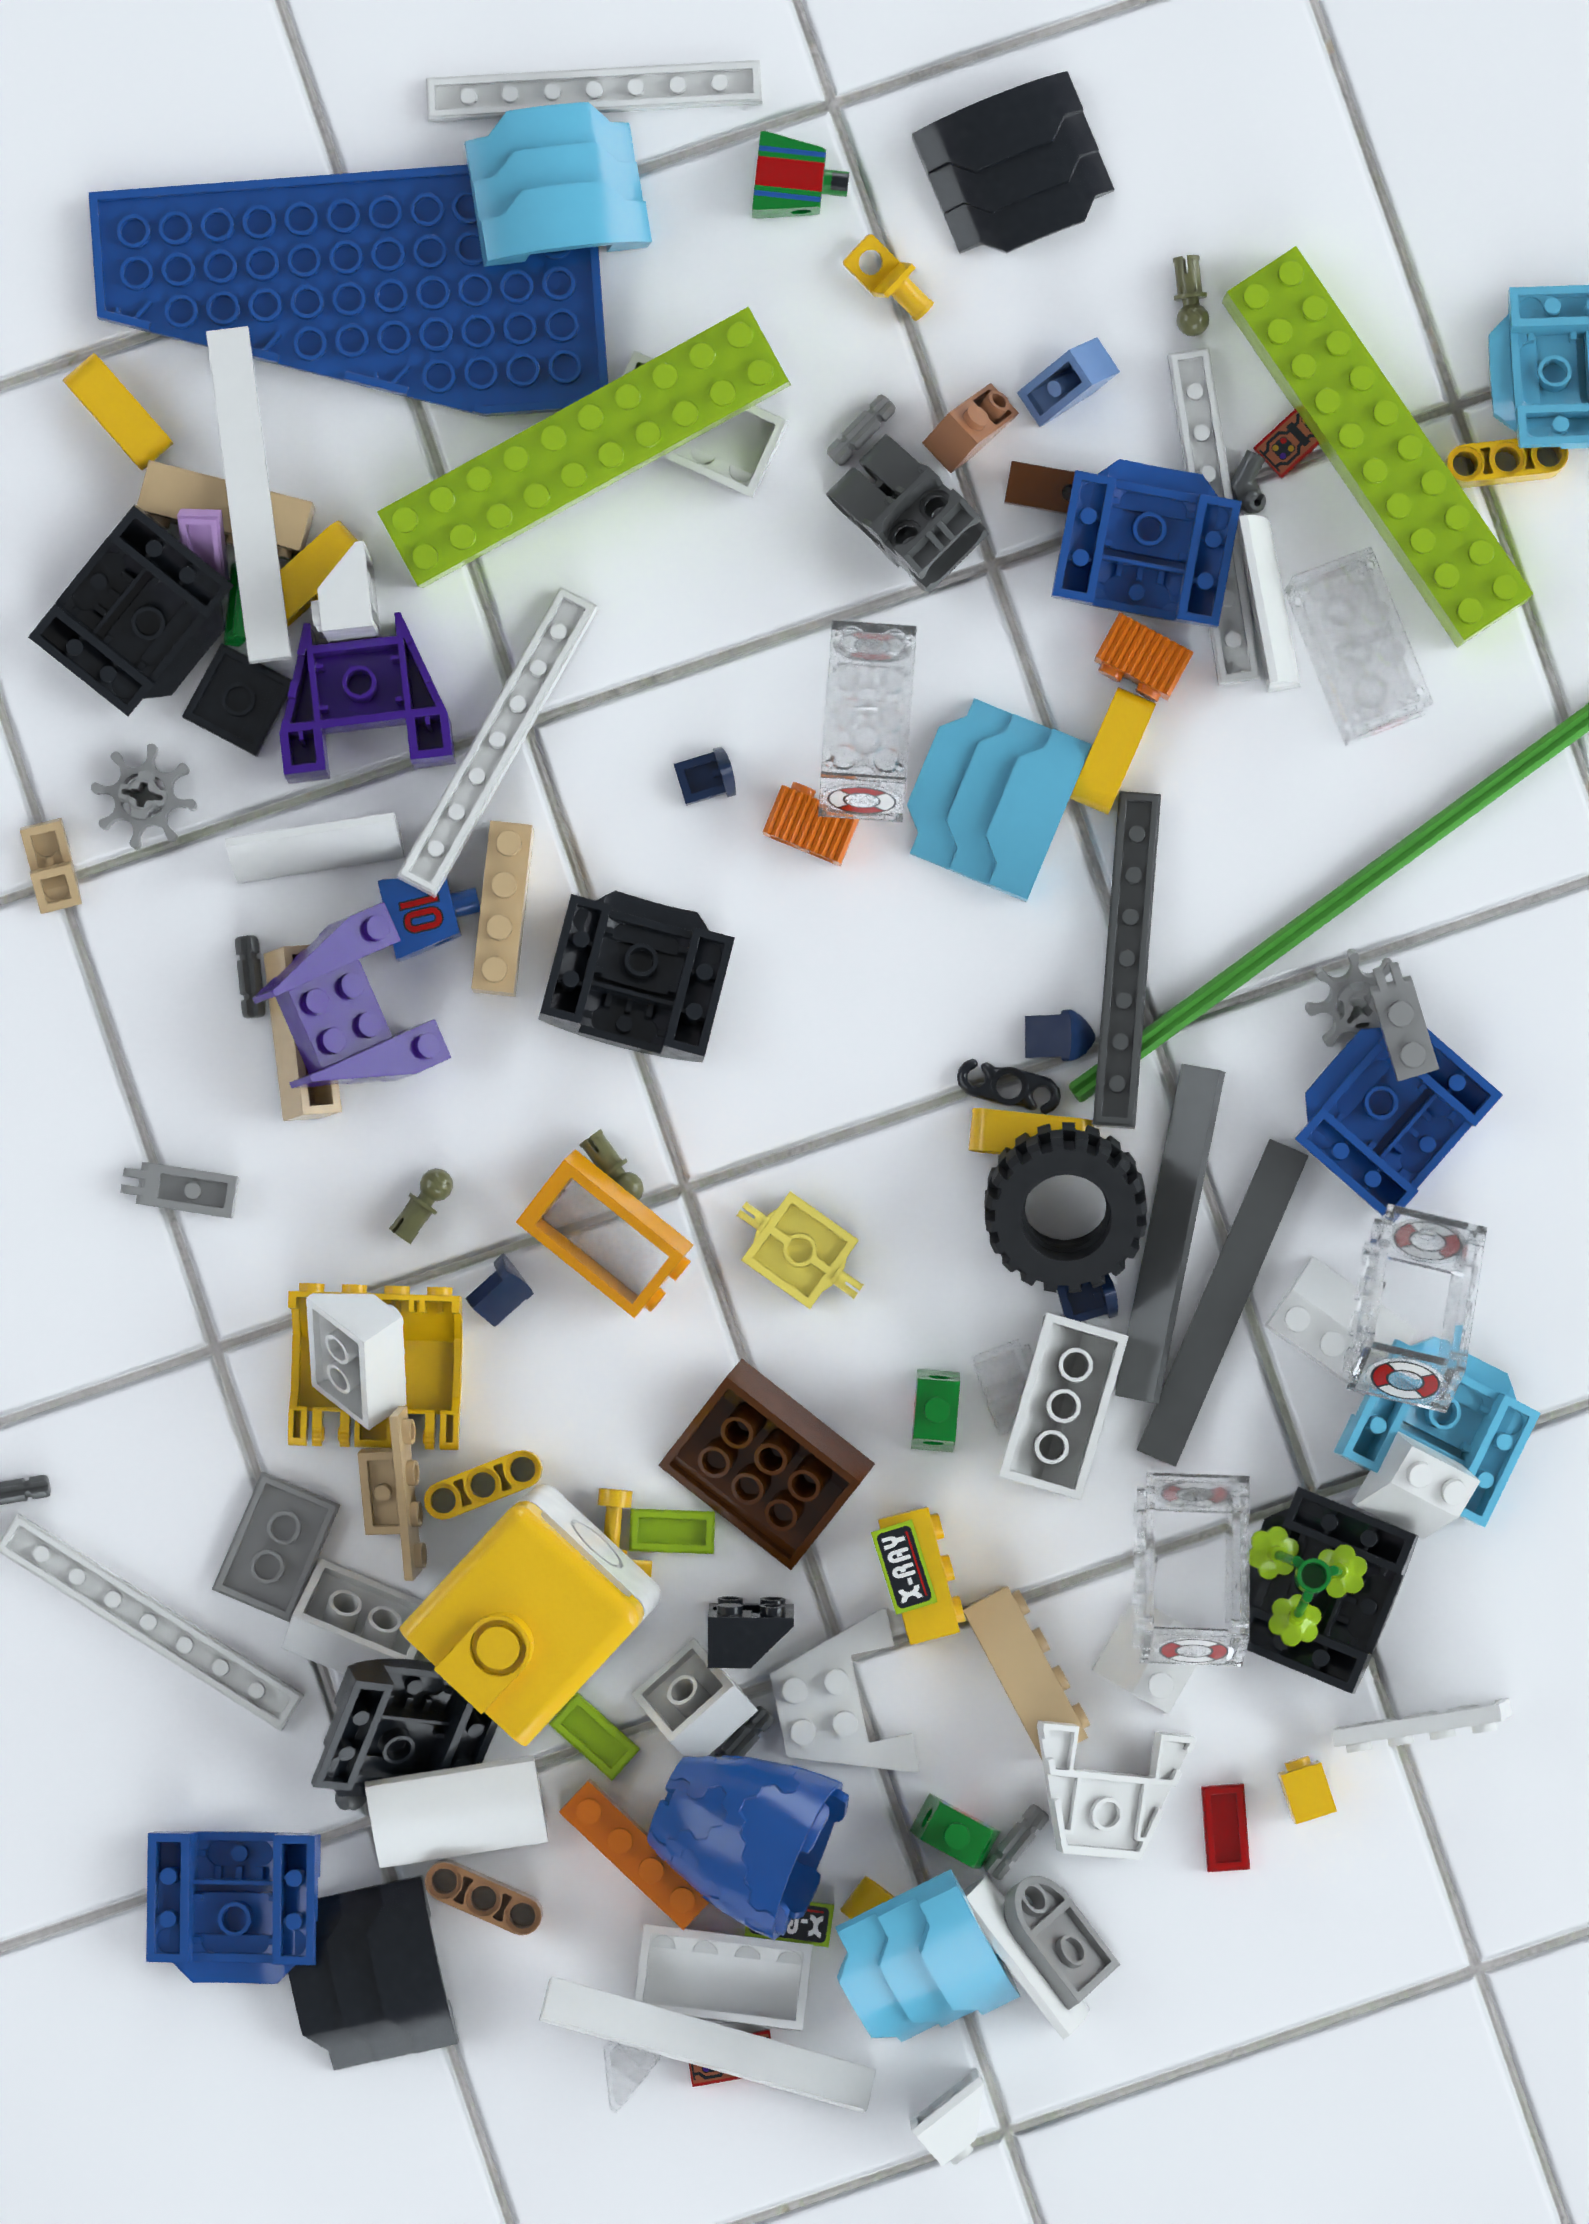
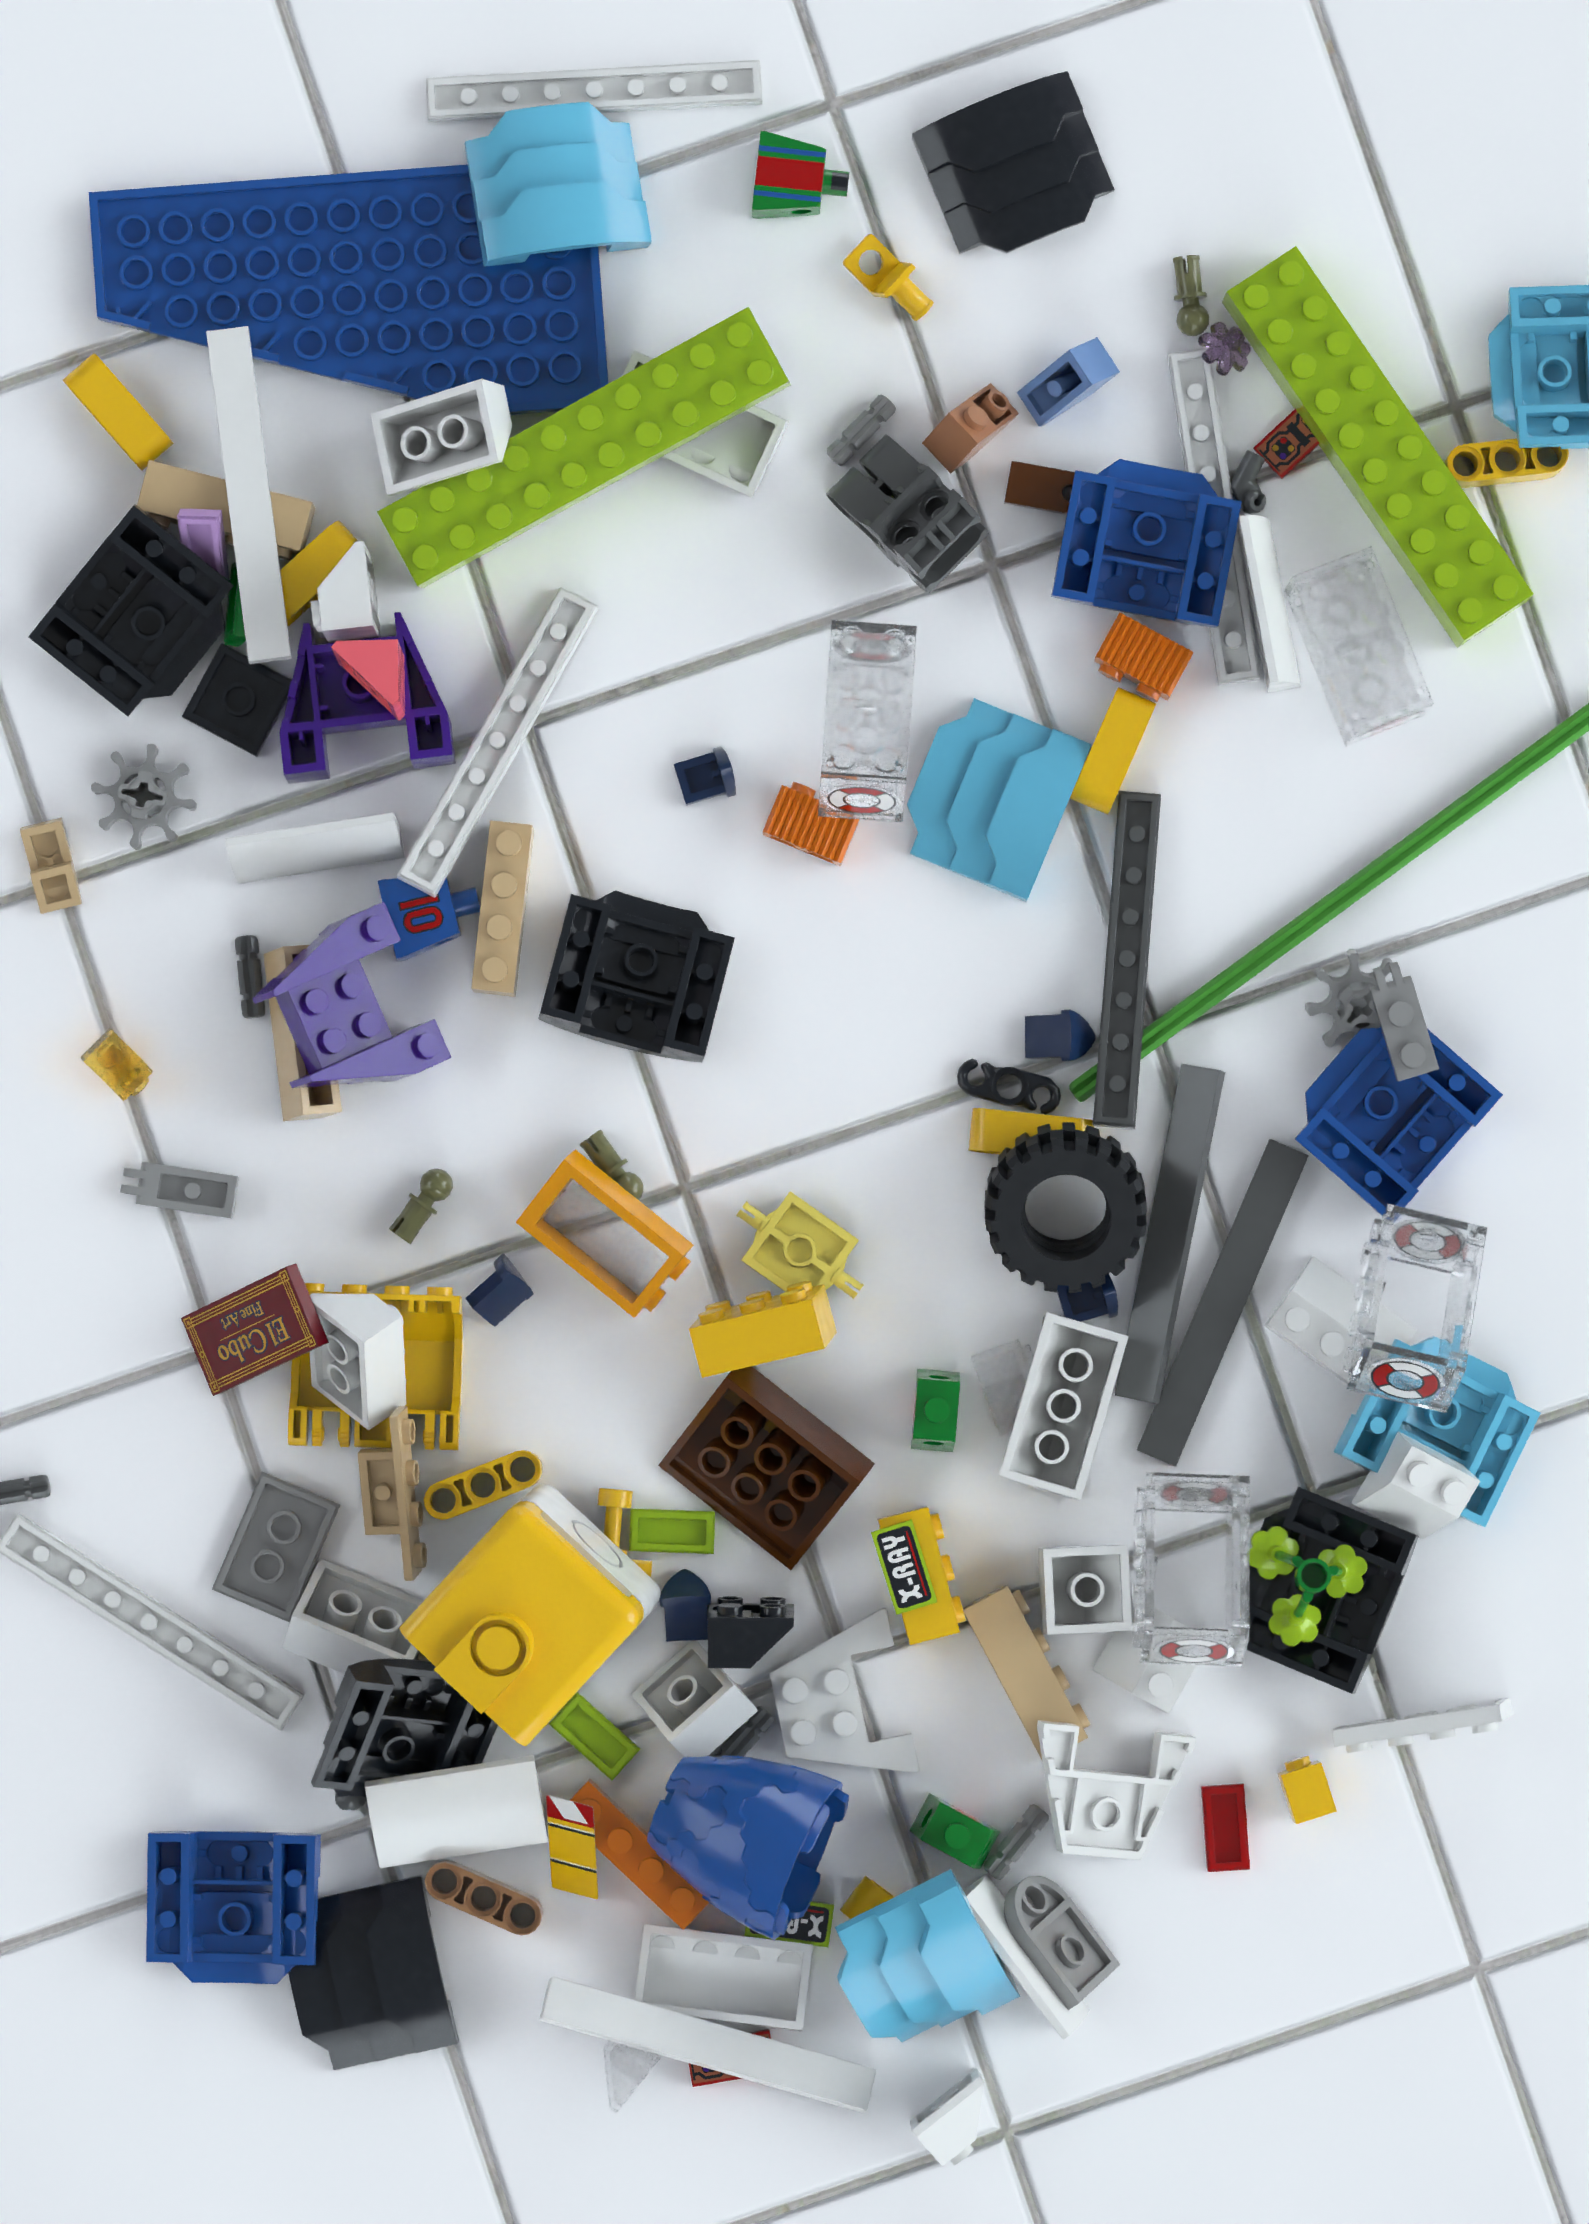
none -> clear yellow bracket [80,1028,153,1101]
none -> dark red tile [181,1263,329,1396]
none -> coral slope [331,639,405,721]
none -> white slope [371,379,512,496]
none -> yellow sticker [546,1795,599,1900]
none -> dark blue tile [659,1569,712,1642]
none -> yellow brick [689,1281,837,1378]
none -> white slope [1038,1545,1132,1635]
none -> clear purple plant [1198,322,1251,376]

